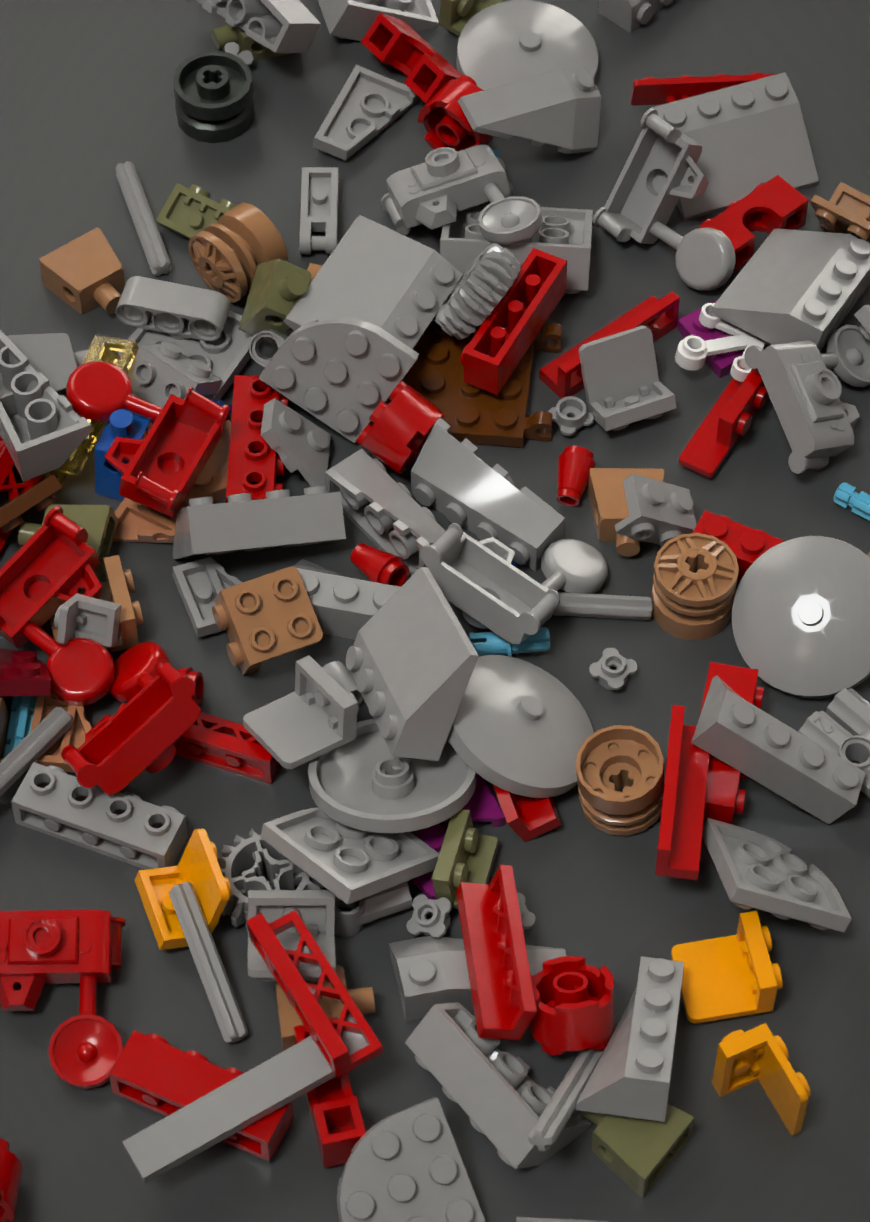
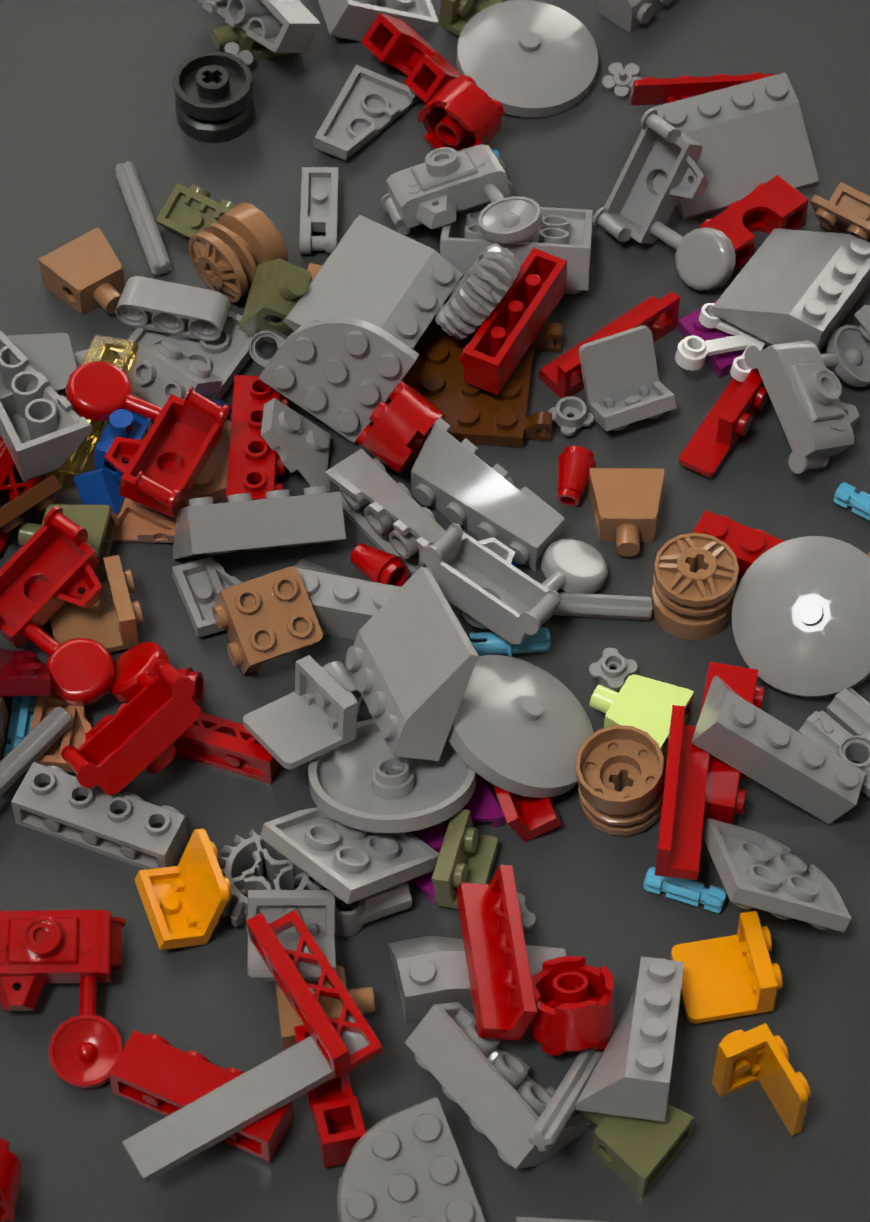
light grey bracket [54,593,122,647] -> none
light grey axle [169,882,248,1043] -> none
light grey plate [406,894,452,939] -> none
light grey wedge [458,67,602,154] -> none
light grey bracket [615,474,697,547] -> none
none -> blue slope [74,468,125,515]
none -> yellowish green torso [589,674,694,760]
none -> light grey plant [602,62,642,98]
none -> medium azure axle [644,867,727,913]

